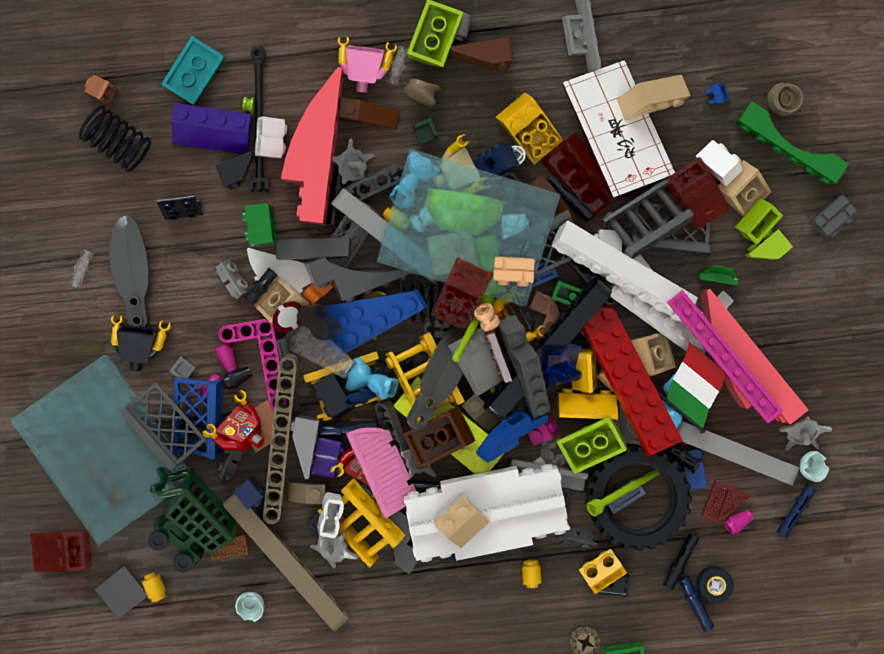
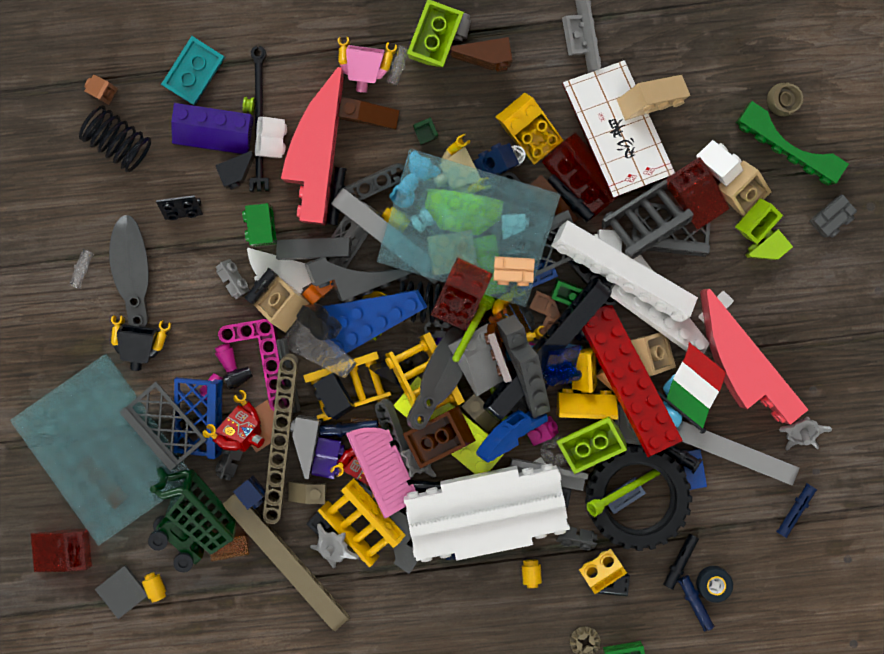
flat silver plate [169,356,197,378] -> none
light aqua hair [235,592,265,622] -> none
sticker [272,301,304,333] -> none
white brick [318,492,344,538] -> none
light grey piece [332,138,374,187] -> none
dark blue pin [344,388,377,408] -> none
medium azure animal [345,358,399,400] -> none
dark tan piece [404,79,441,107] -> none
tan slope [434,493,490,548] -> none
light nougat wheel [474,303,500,331] -> none
dark pink plate [666,290,783,424] -> none
green slope [696,265,739,286] -> none
clear red wing [701,481,750,524] -> none
blue tile [705,83,730,104] -> none
dark pink cone [724,510,754,535] -> none
light aqua hair [800,451,829,482] -> none

